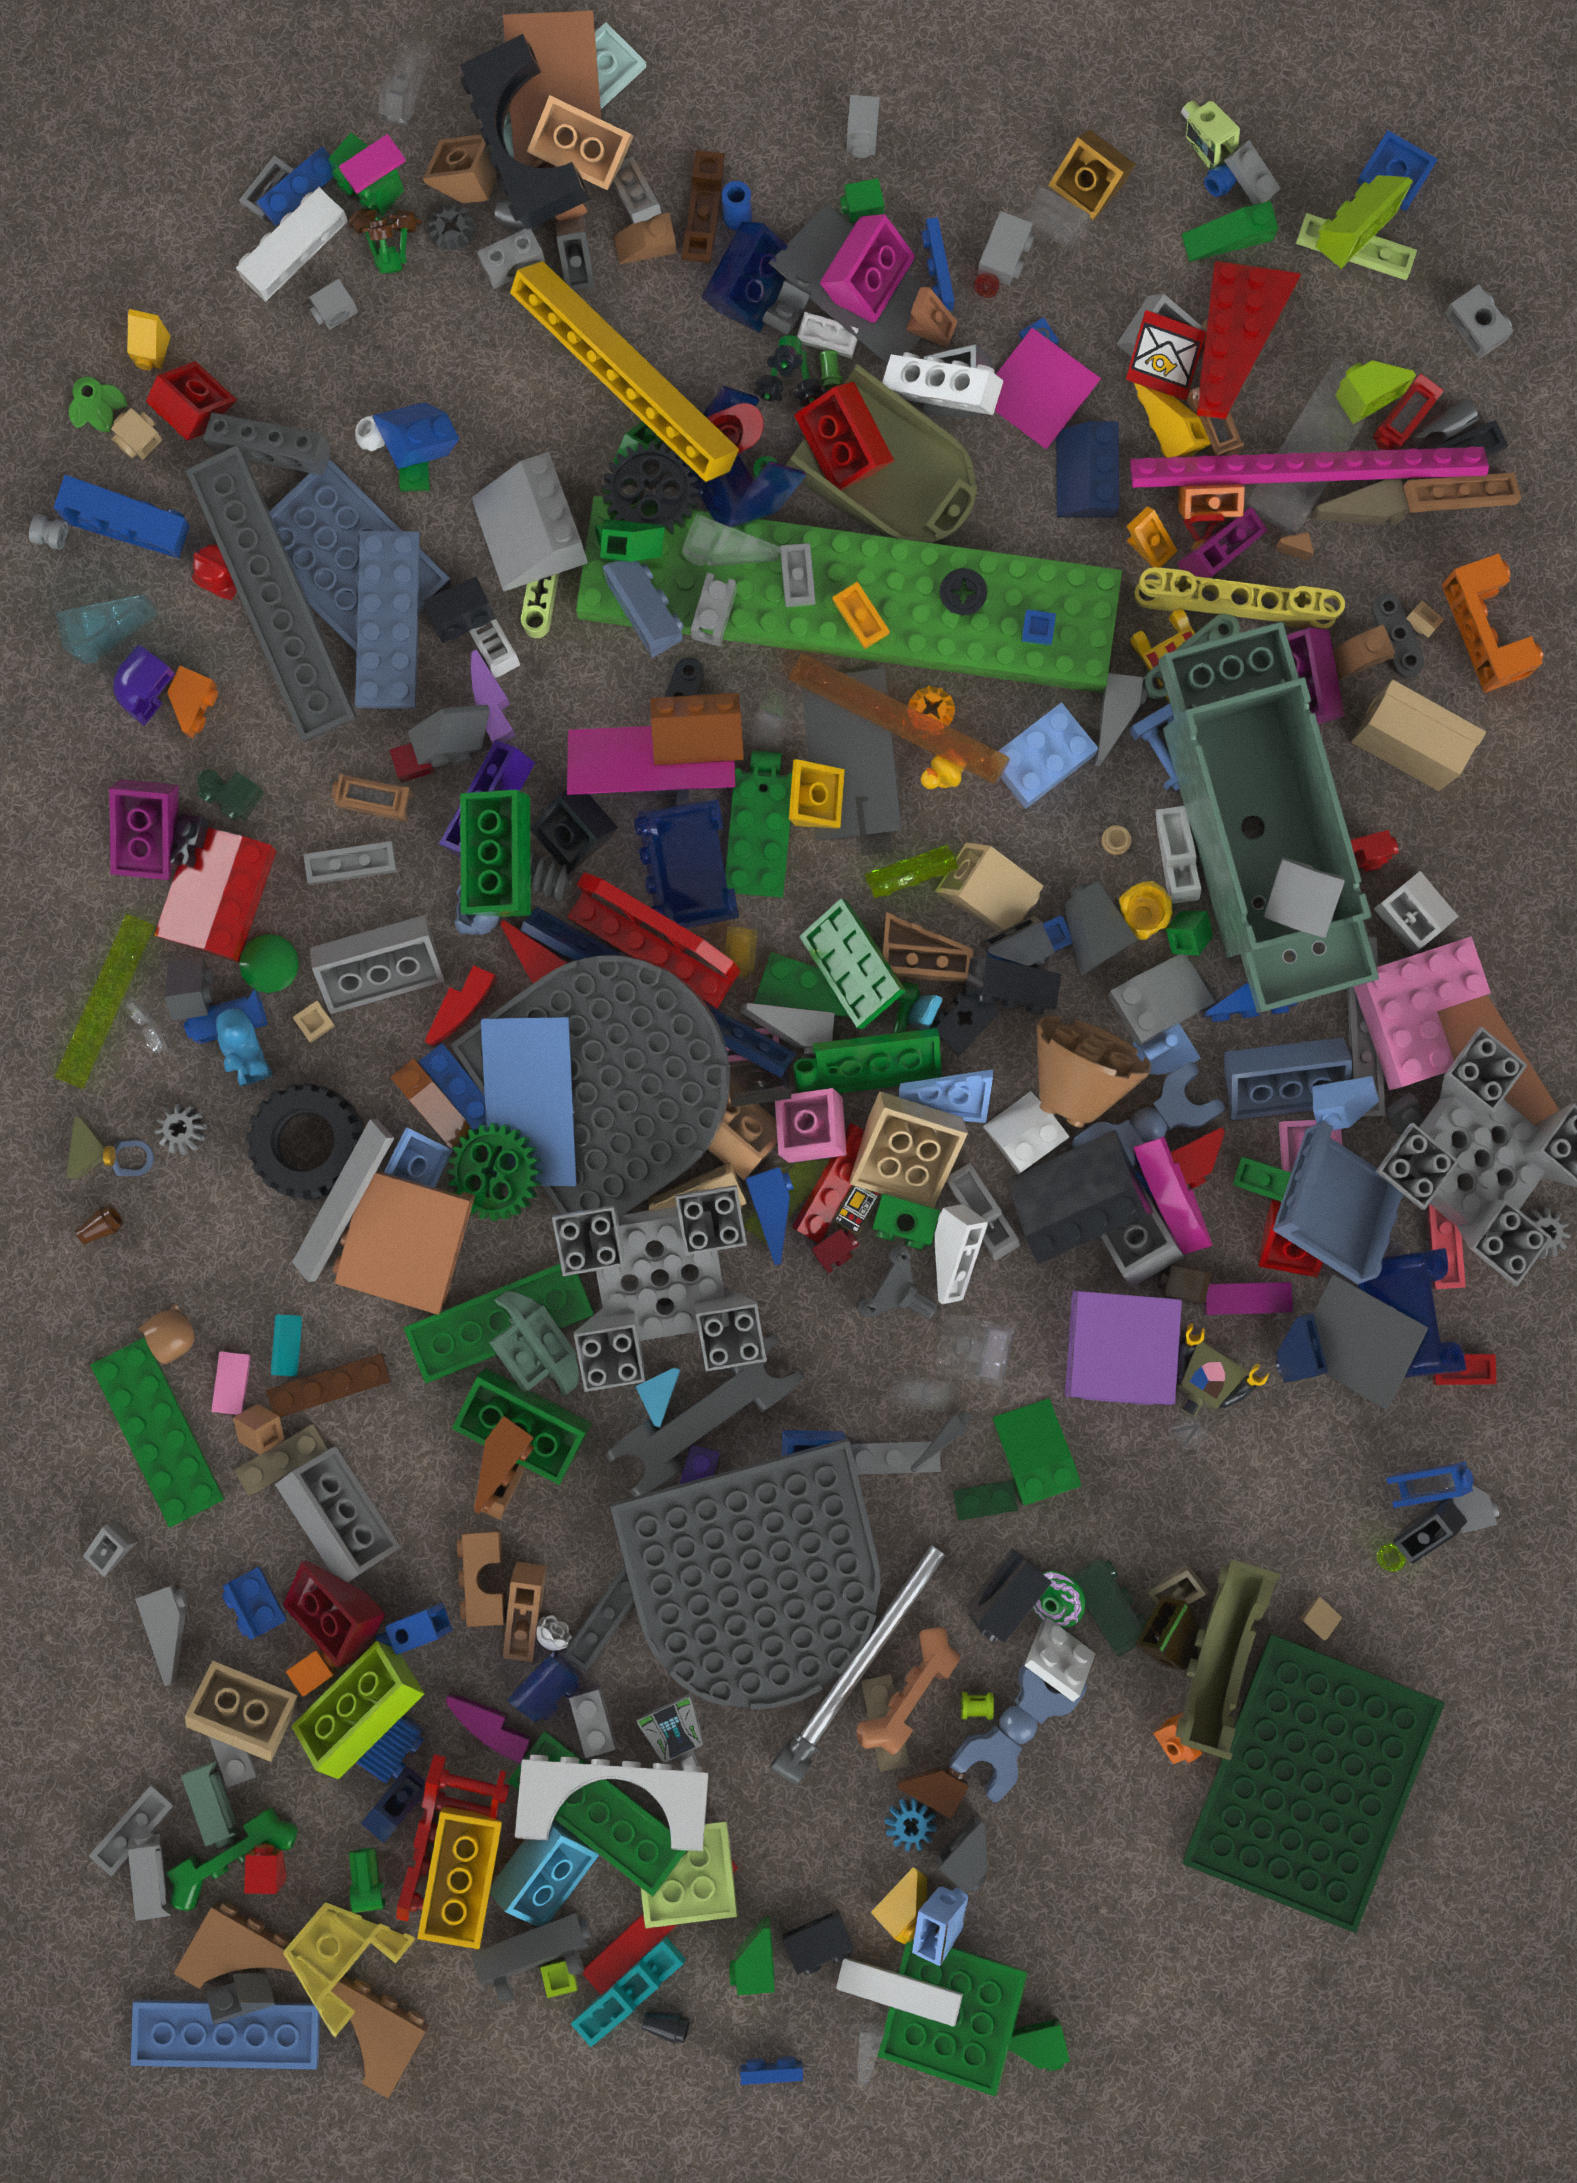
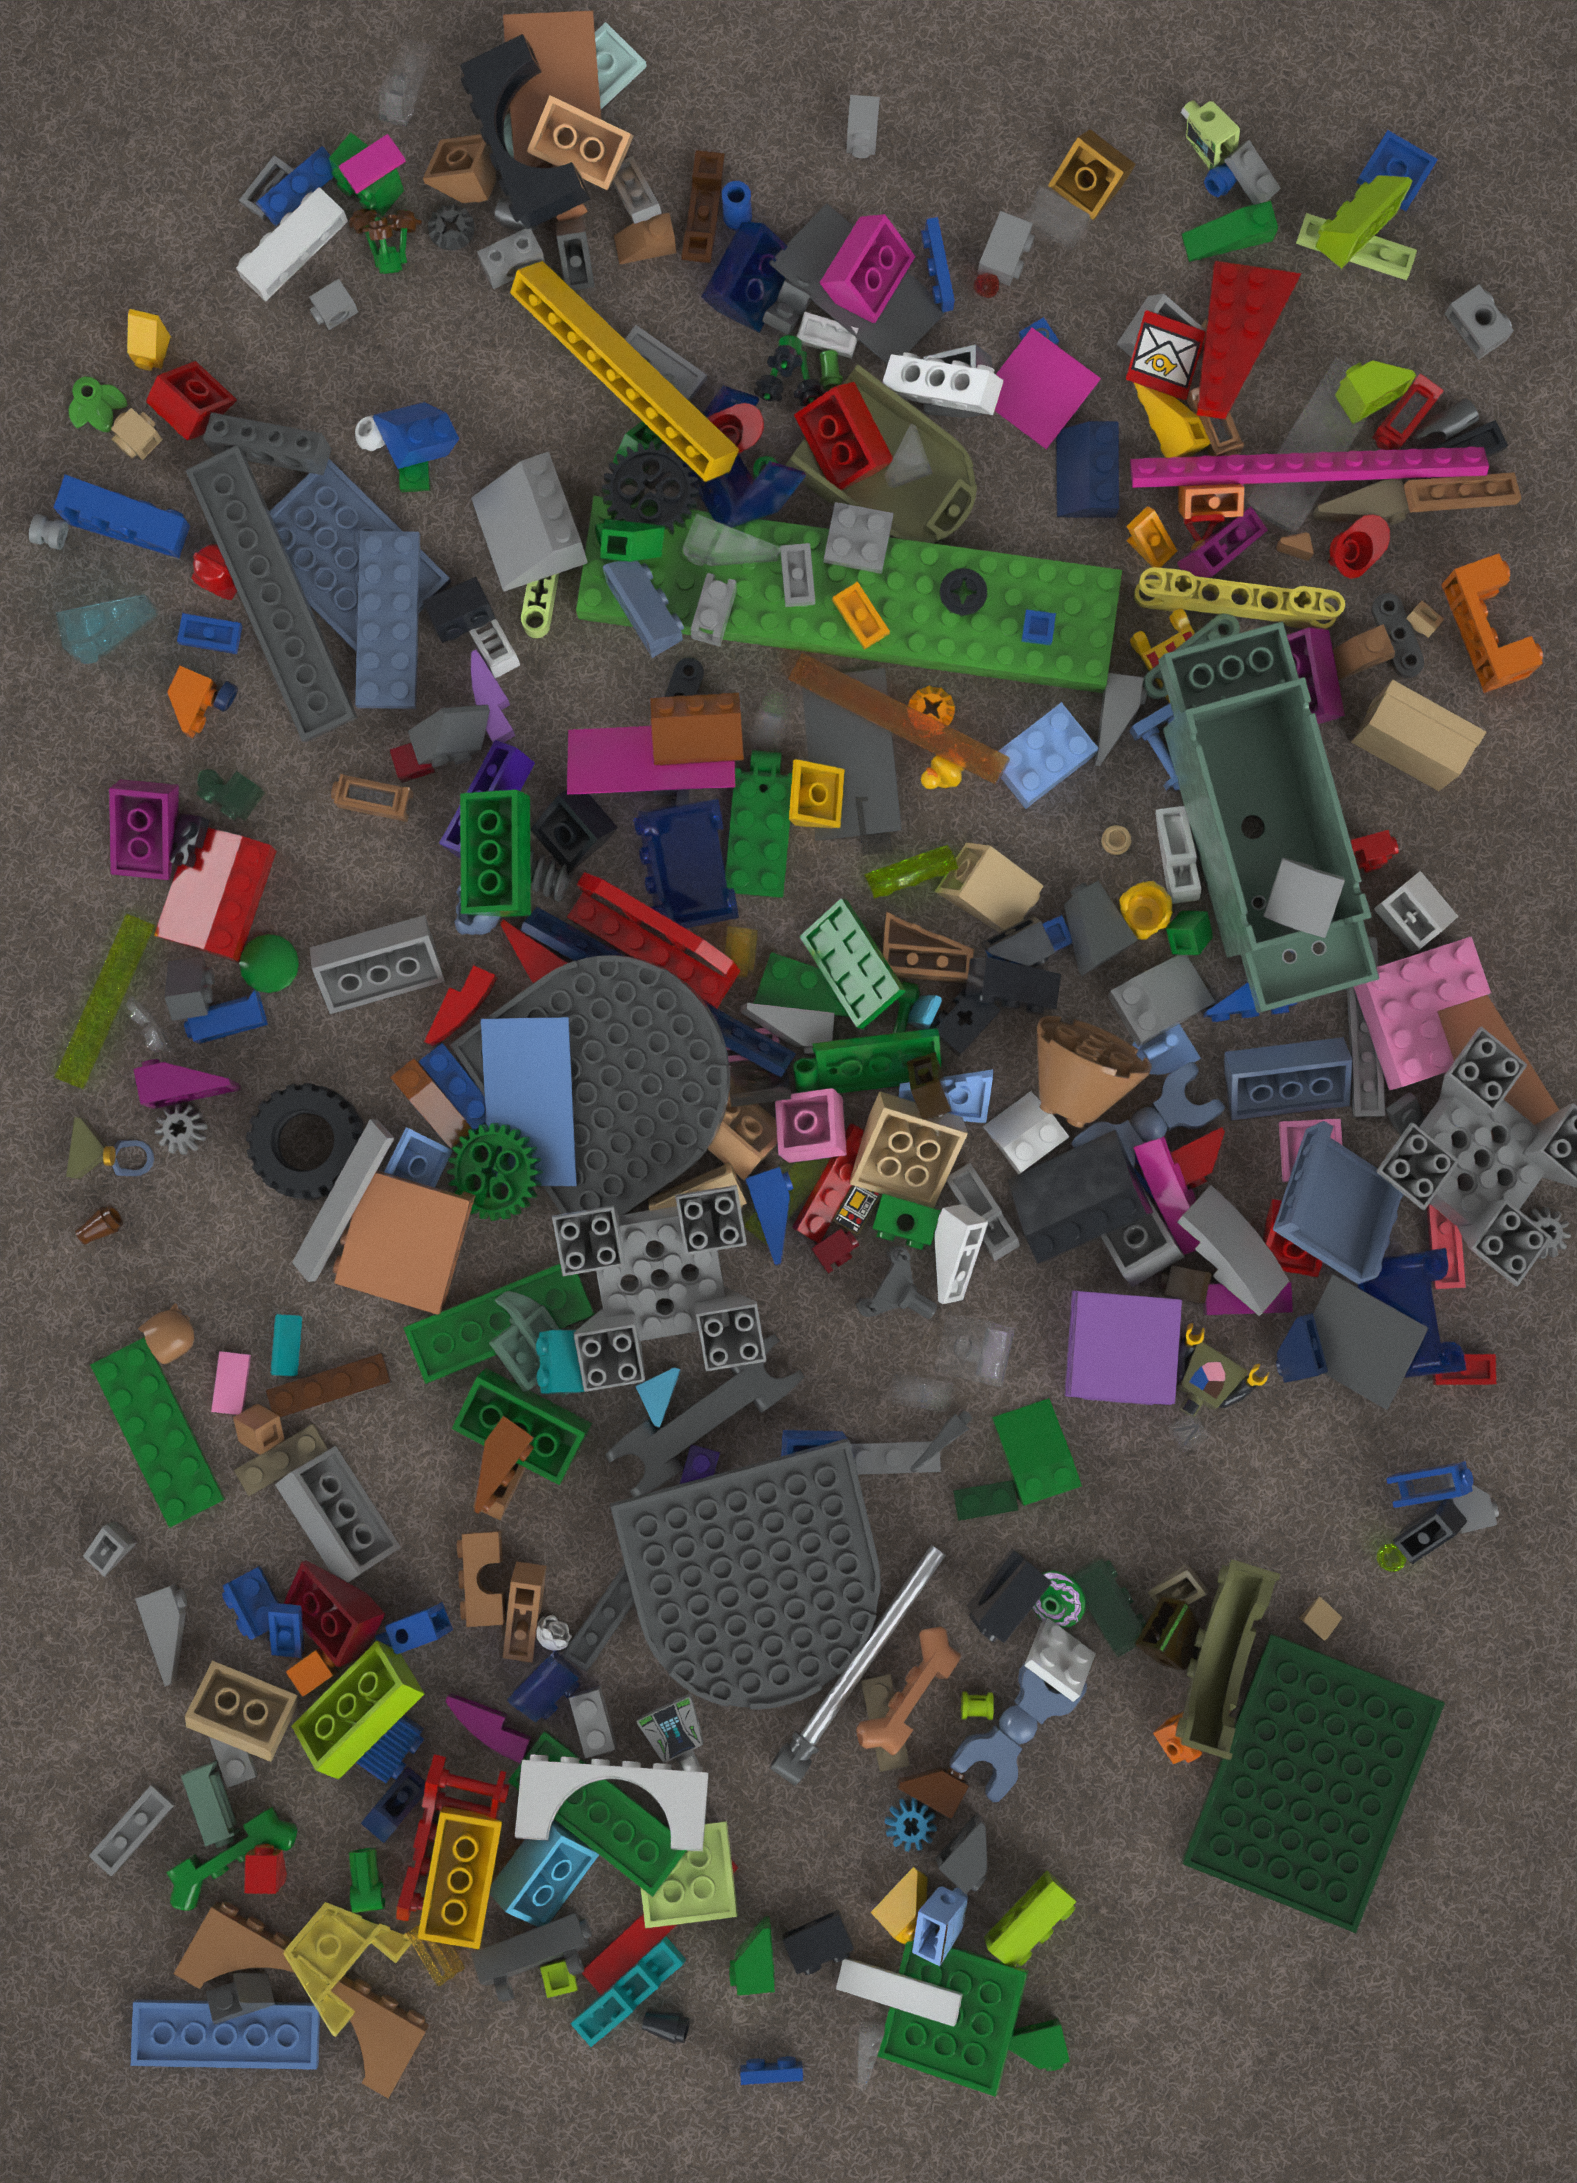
dark purple brick [113,644,175,726] -> none
light grey window [128,1832,171,1921] -> none
dark azure animal [216,1008,273,1086] -> none
tan plate [292,1001,335,1043] -> none
light grey plate [303,841,397,885] -> none
green brick [839,178,885,223] -> none
nougat slope [907,287,957,347] -> none
green plate [1233,1156,1291,1202] -> none
light blue slope [1312,1076,1379,1130] -> none
none -> magenta slope [133,1059,241,1109]
none -> blue plate [177,613,243,654]
none -> dark blue tile [214,681,238,712]
none -> blue plate [268,1603,304,1658]
none -> clear yellow tile [406,1923,465,1987]
none -> teal brick [536,1330,584,1394]
none -> light grey wing [625,325,707,402]
none -> light grey plate [823,502,894,574]
none -> clear slope [884,424,933,488]
none -> dark brown slope [907,1052,951,1120]
none -> lime slope [984,1870,1077,1966]
none -> light grey slope [1177,1185,1289,1316]
none -> red piece [1328,514,1390,579]

